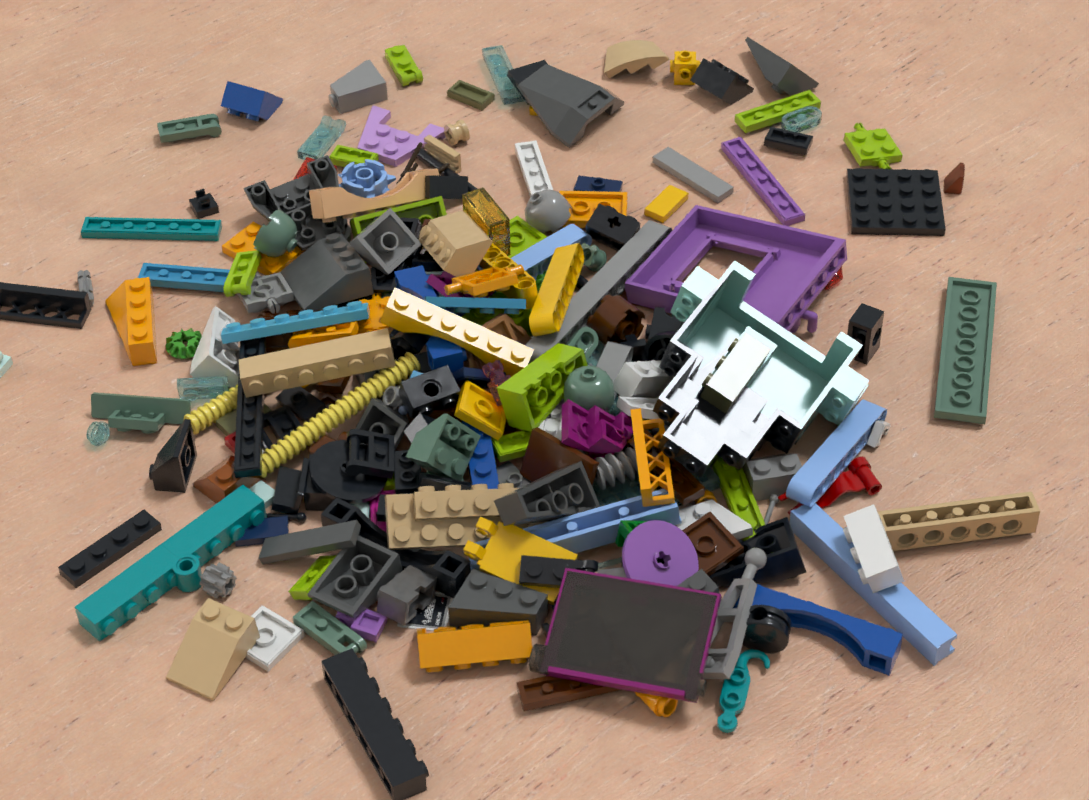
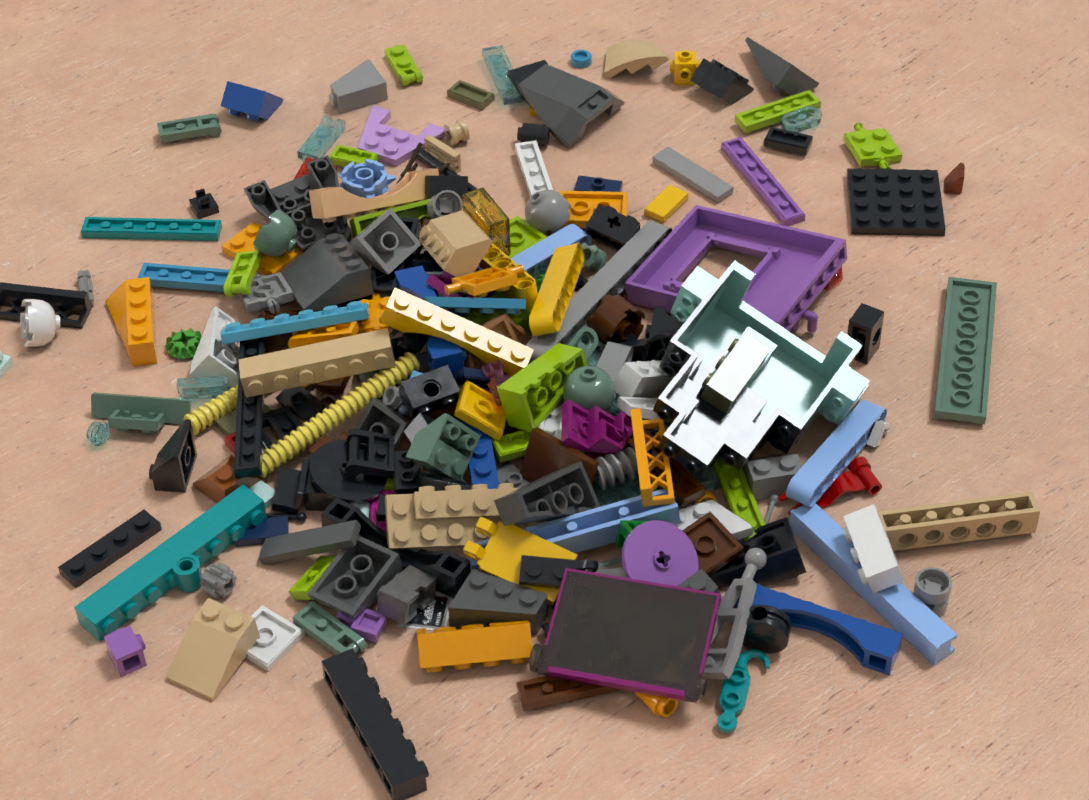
none -> white cylinder [20,299,60,347]
none -> medium lavender brick [104,625,147,677]
none -> light grey wheel [426,190,463,219]
none -> black brick [517,123,550,147]
none -> dark azure tile [571,50,592,68]
none -> light grey wheel [913,567,952,618]

